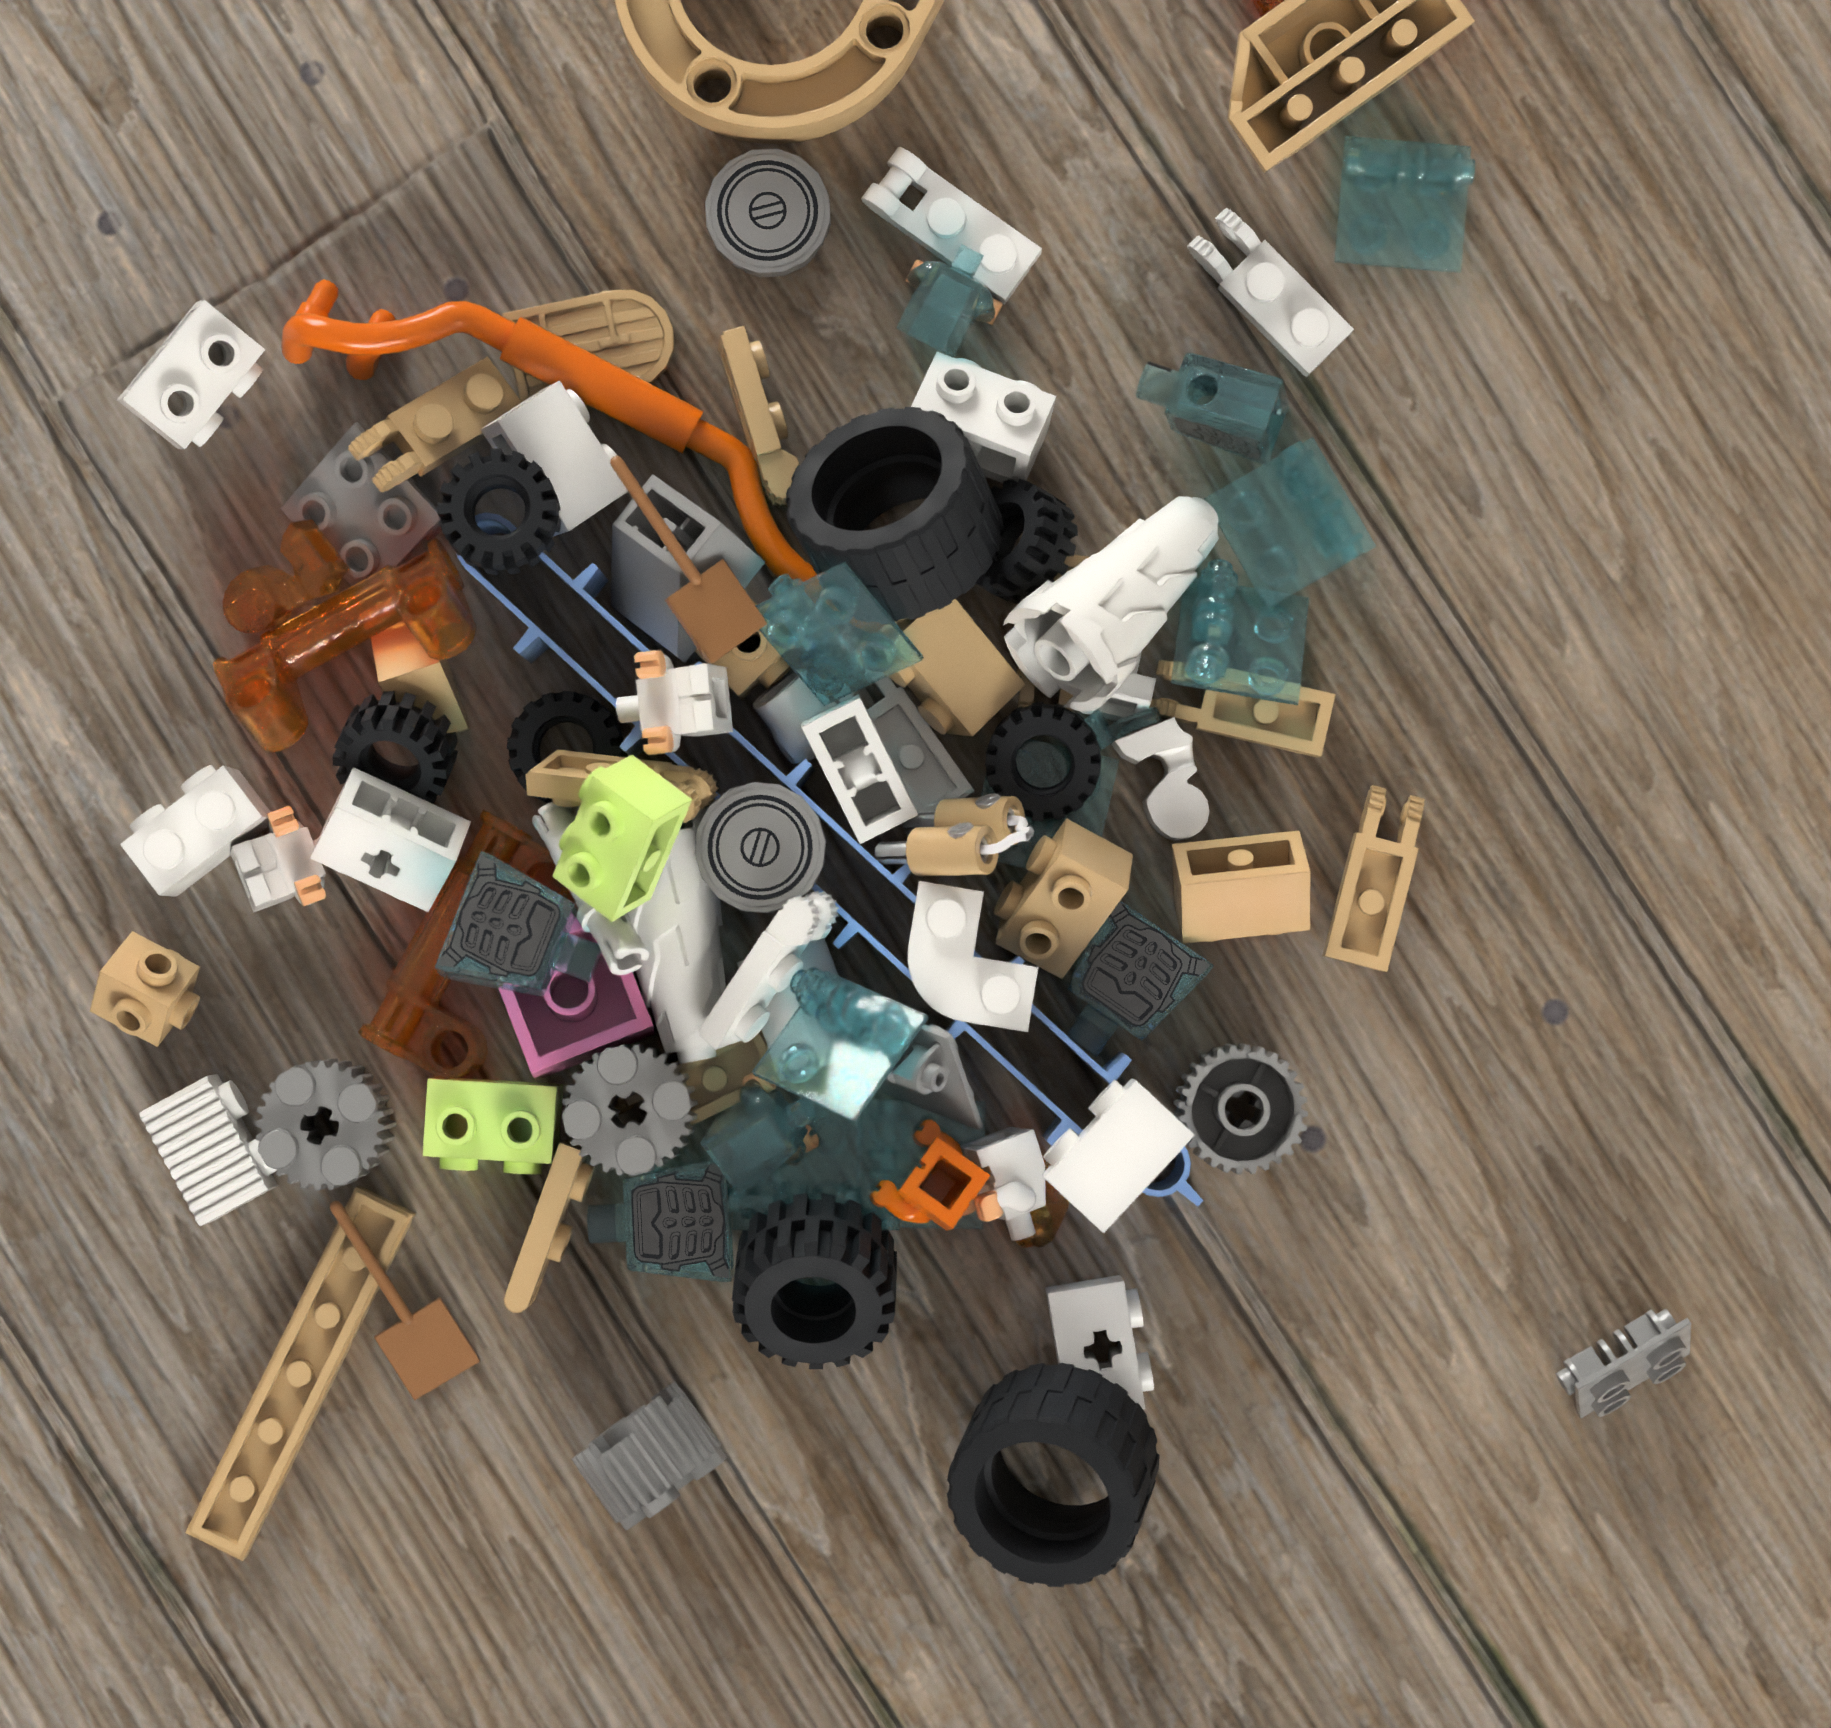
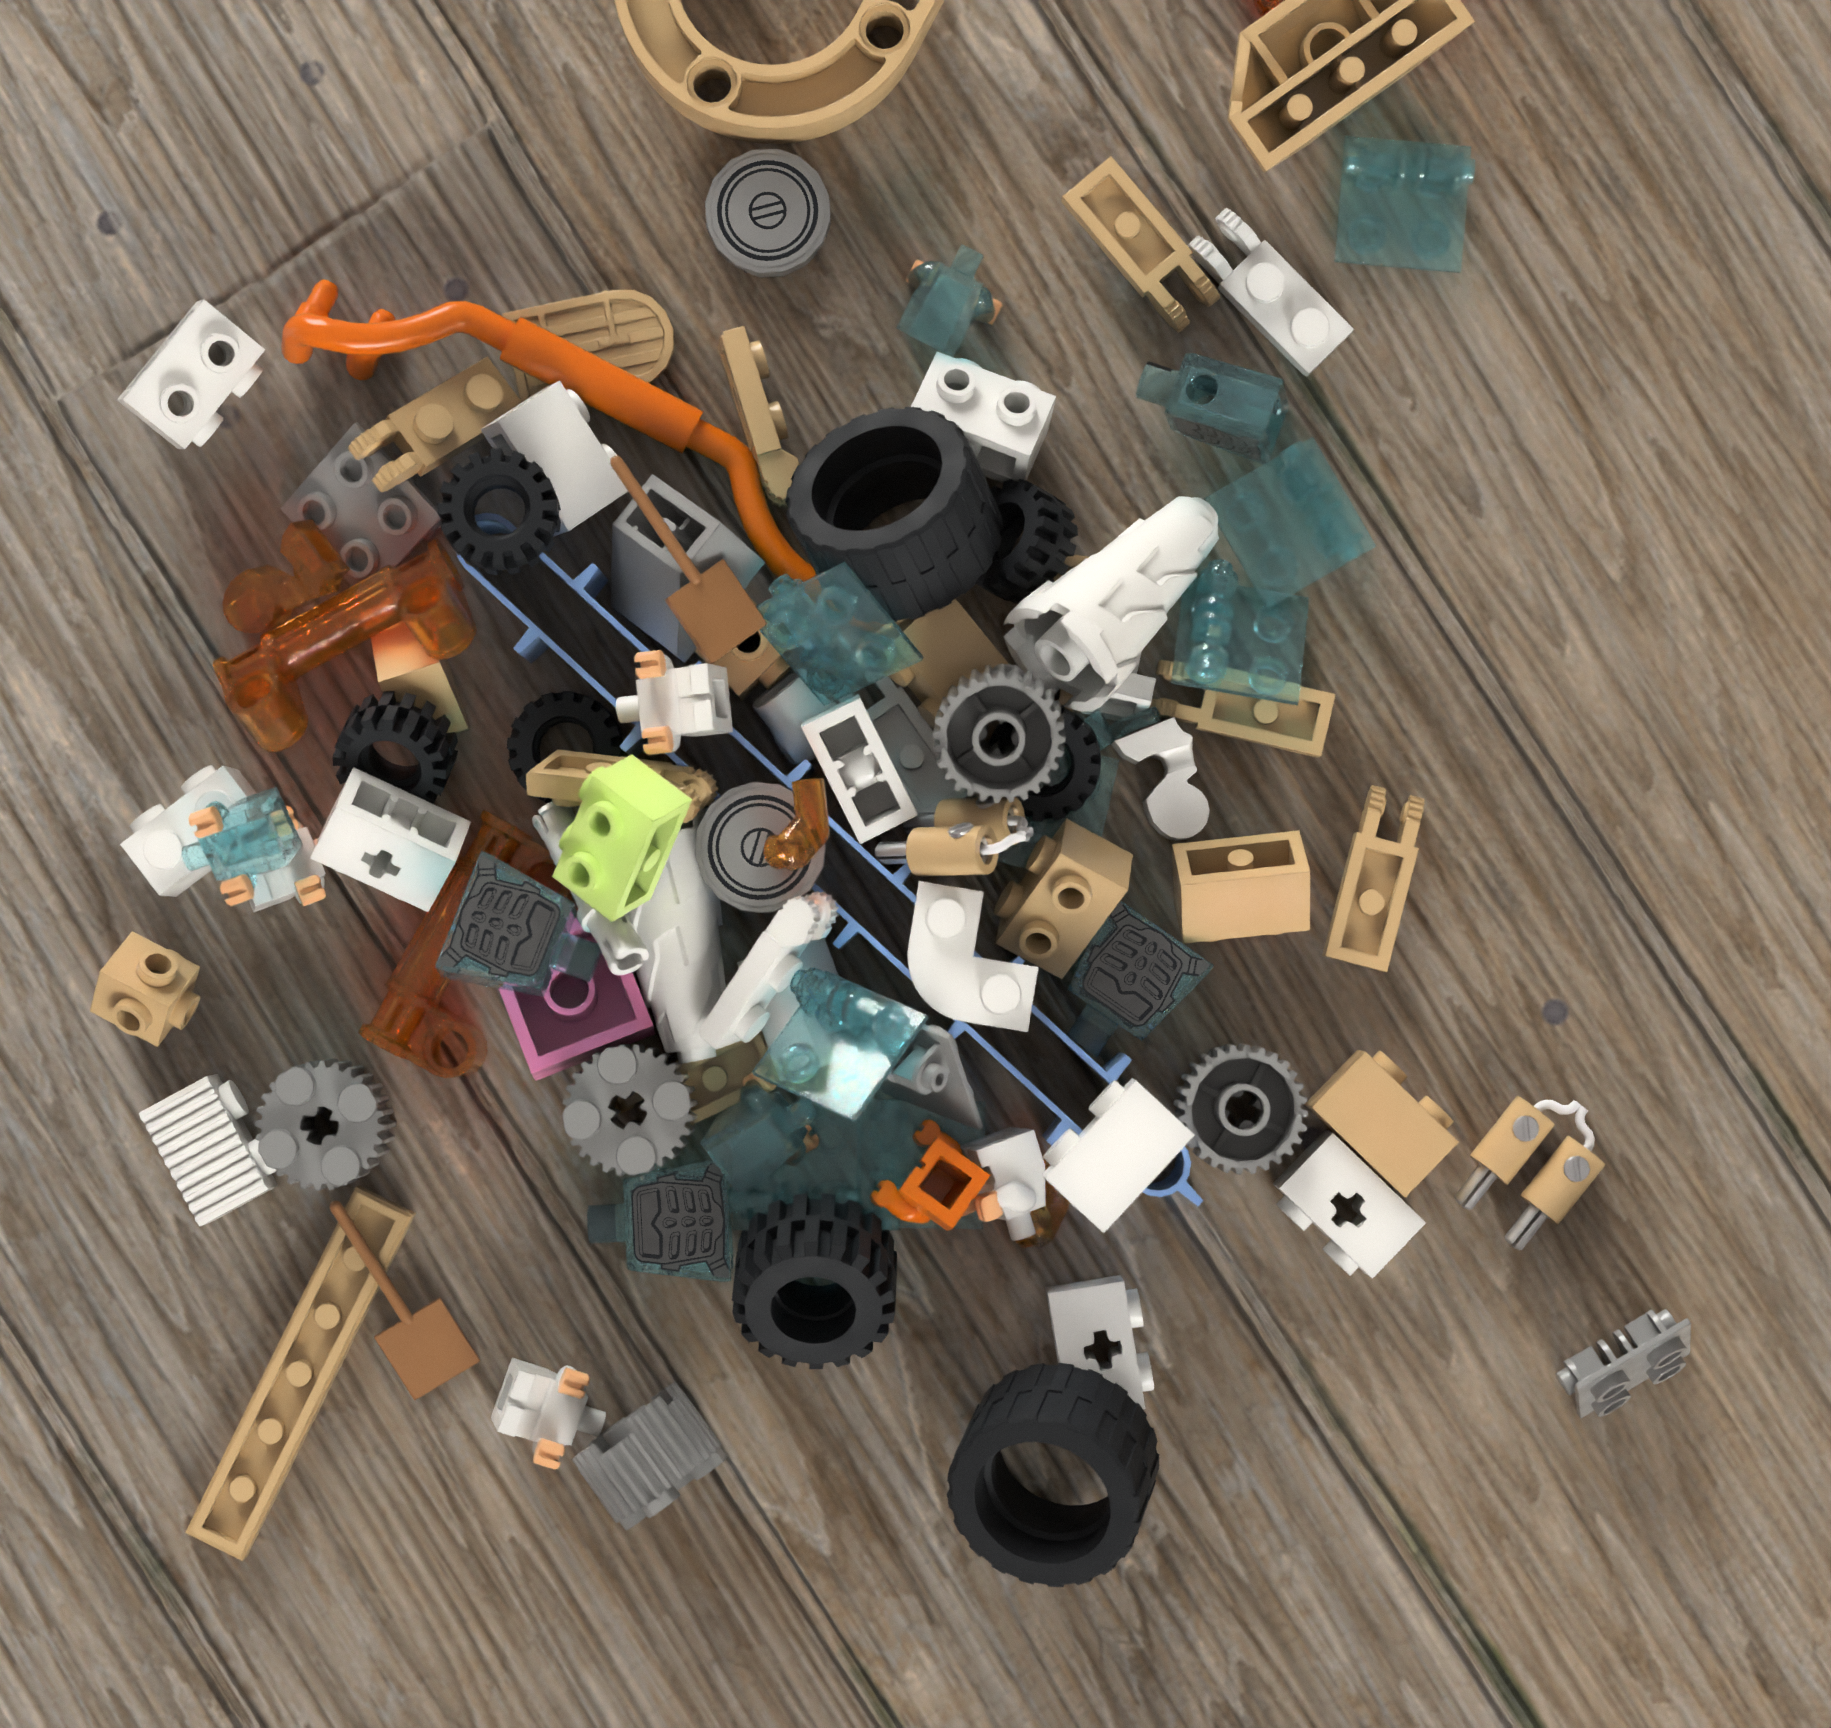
yellowish green brick [423,1076,563,1175] -> none
tan hinge [504,1140,595,1313] -> none
white plate [861,147,1042,305] -> none
none -> clear light blue piece [181,786,303,906]
none -> white piece [491,1358,606,1470]
none -> clear orange arm [763,778,830,871]
none -> light grey brick [933,663,1066,803]
none -> tan hinge [1061,156,1220,332]
none -> white brick [1273,1129,1426,1279]
none -> tan brick [1304,1050,1459,1198]
none -> tan piece [1454,1096,1606,1250]

